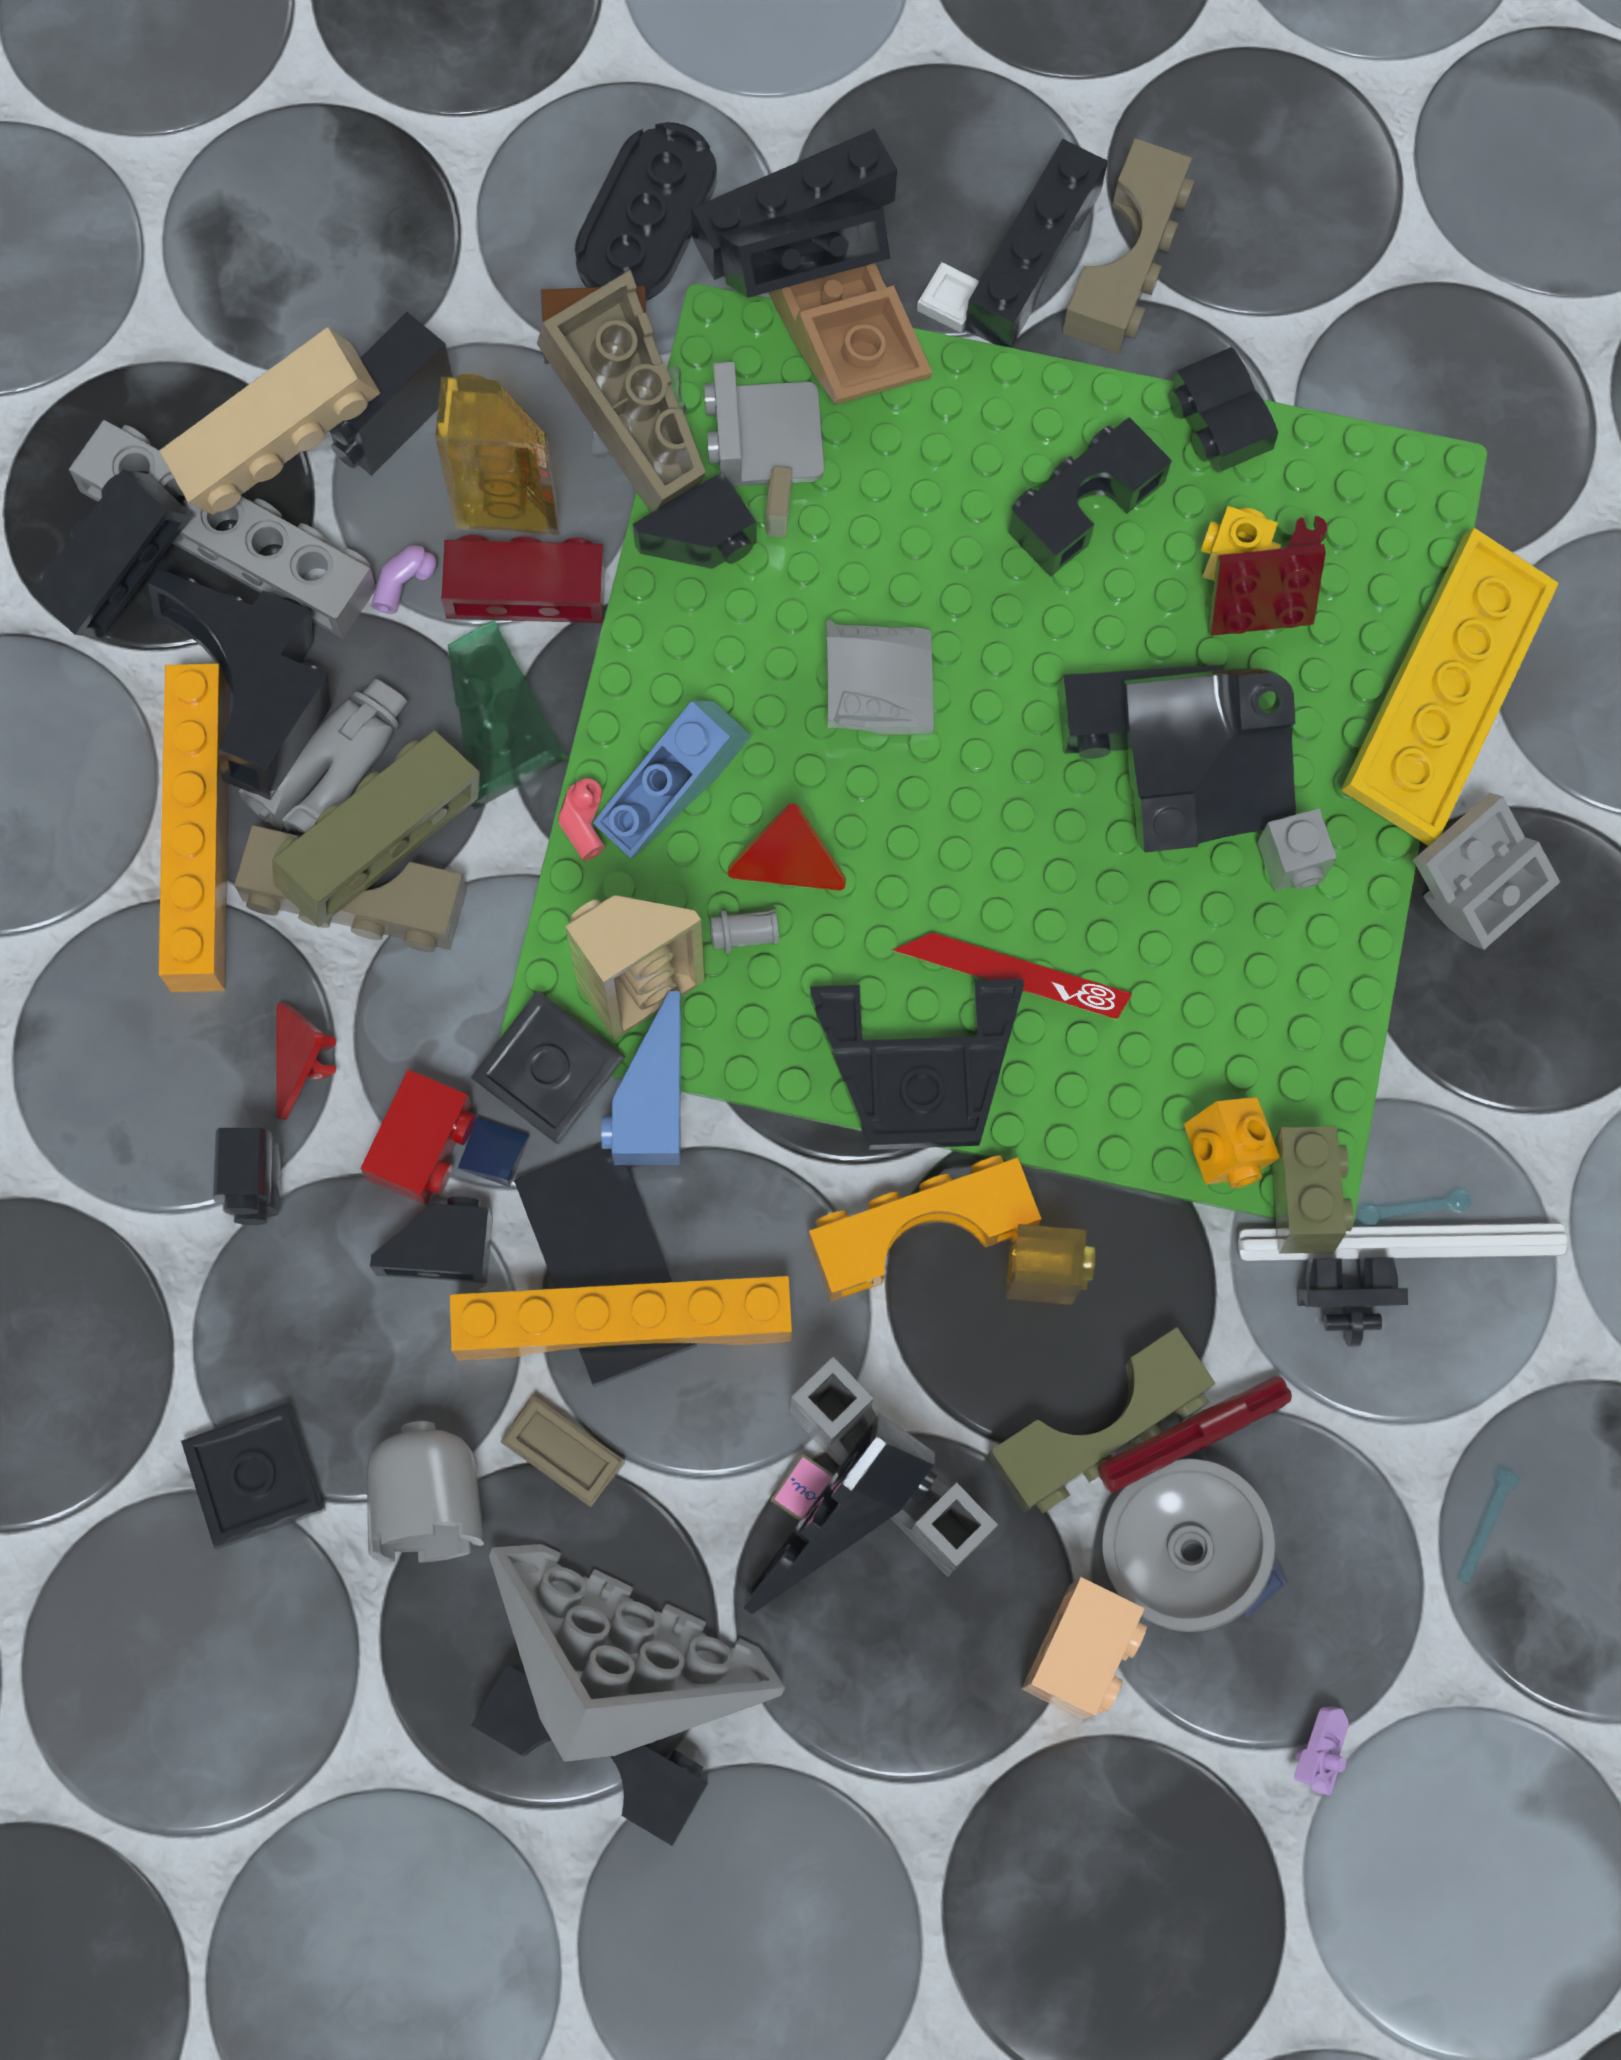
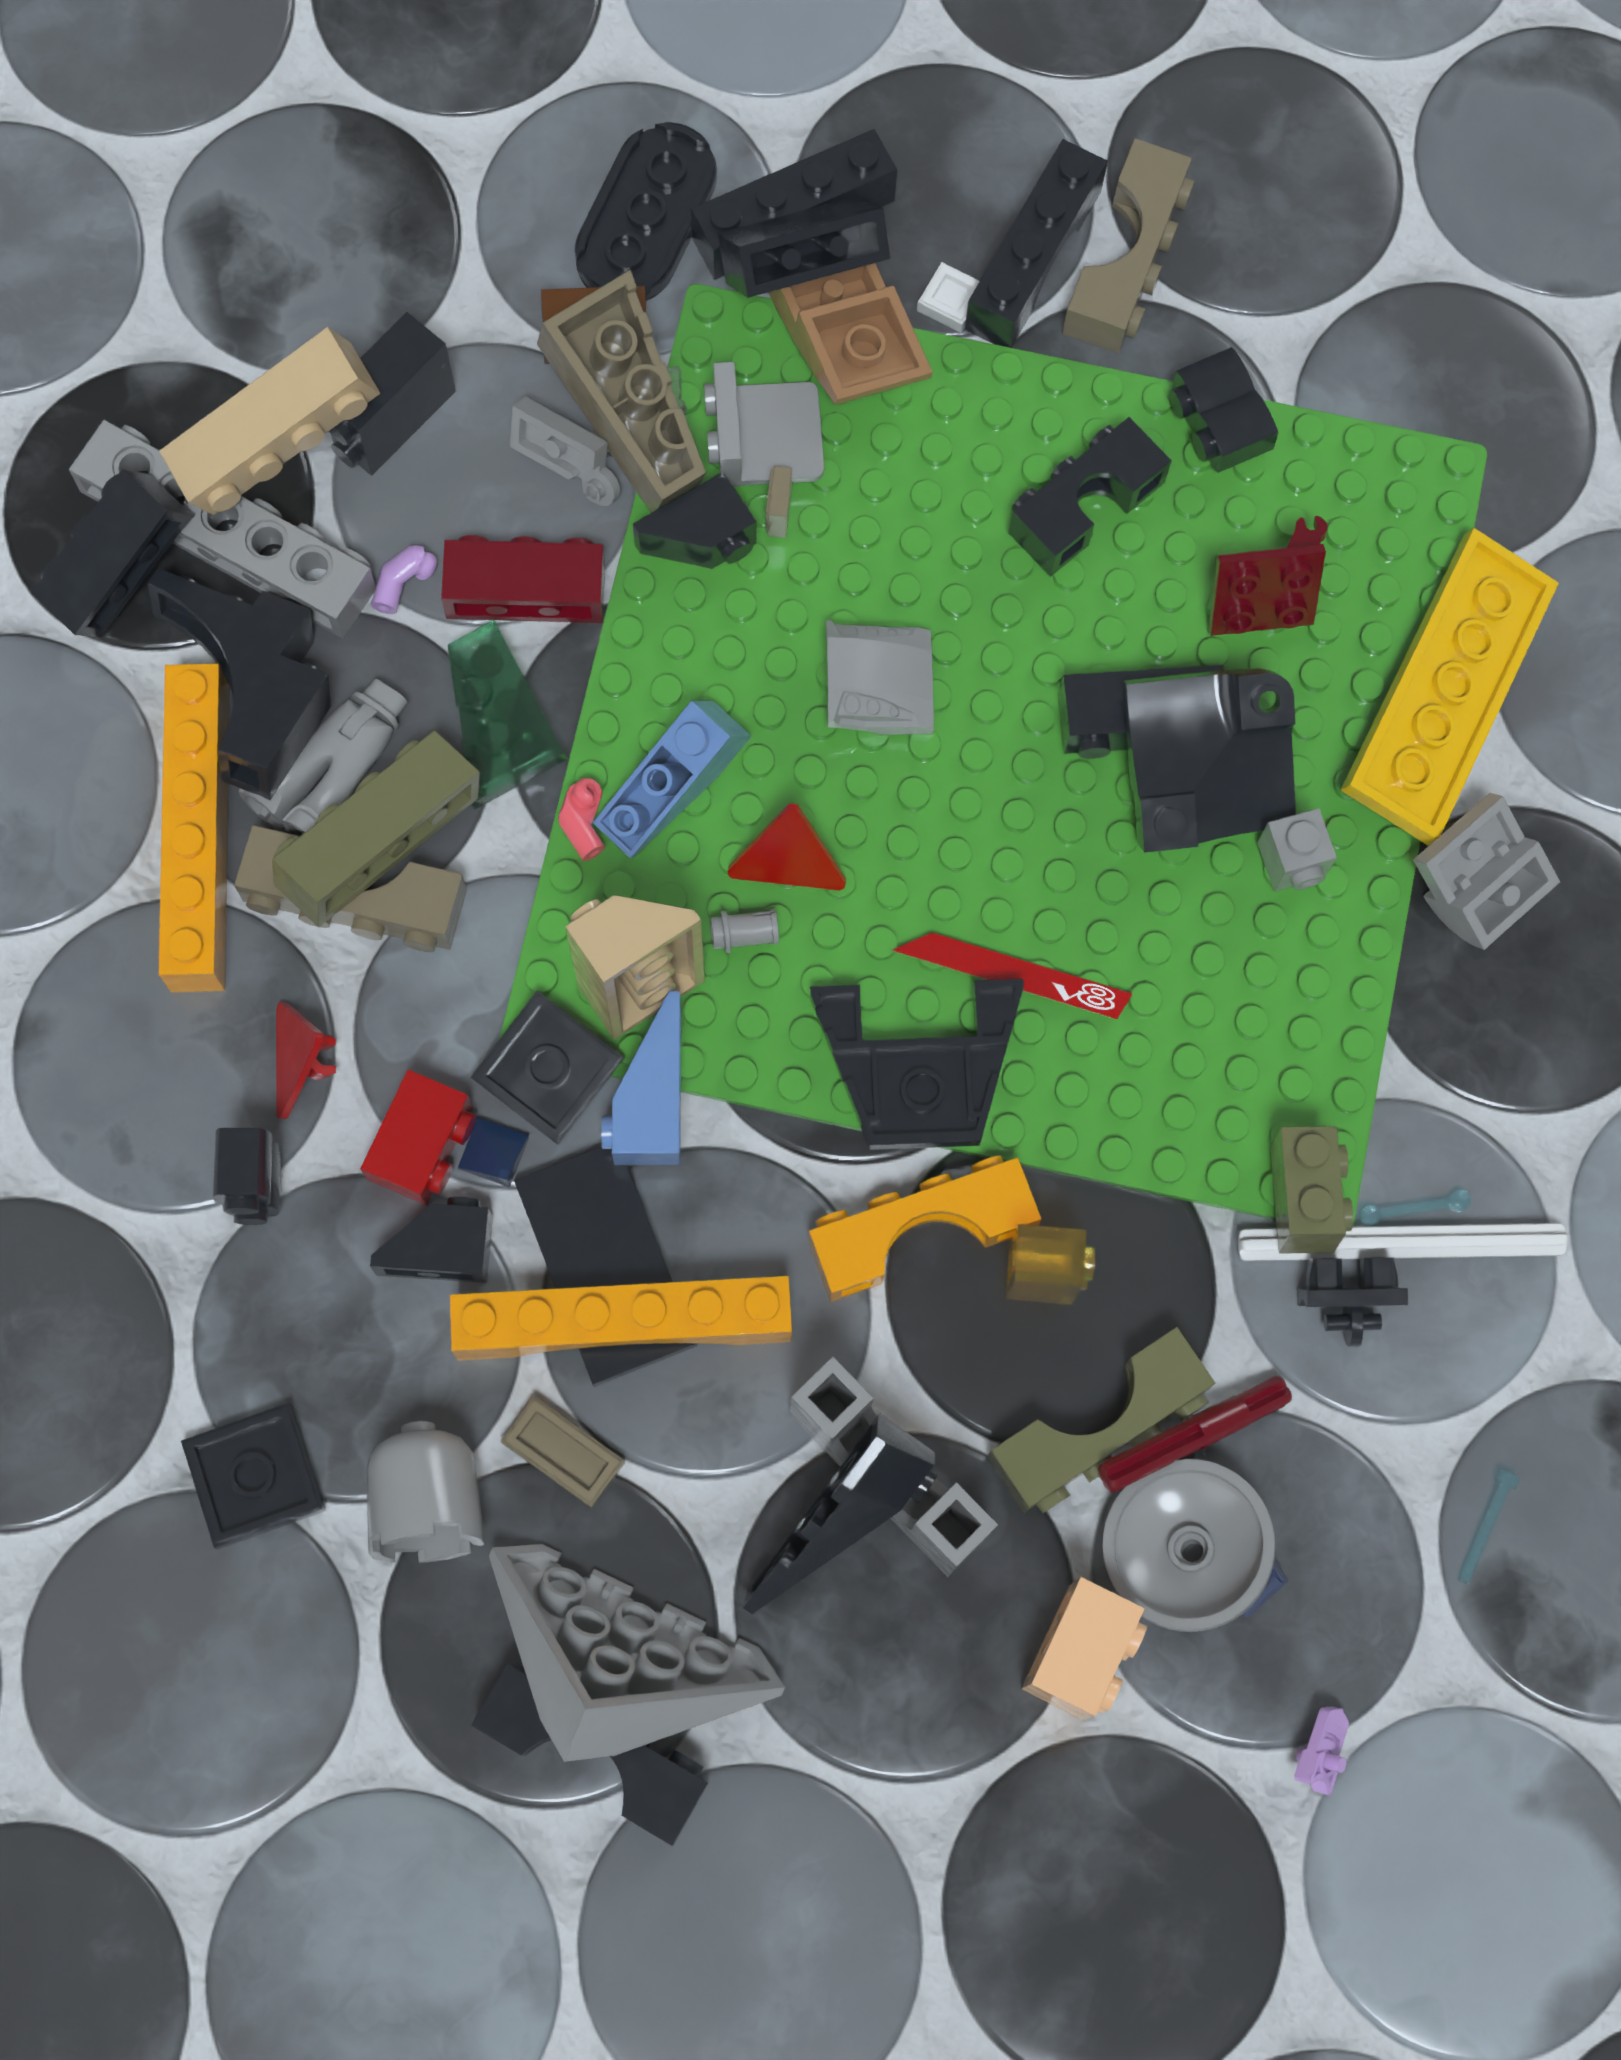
clear yellow slope [435,373,560,536] -> none
bright pink tile [770,1453,833,1521] -> none
light orange brick [1184,1097,1280,1188] -> none
yellow brick [1201,506,1281,581] -> none
none -> light grey hinge [510,396,620,506]

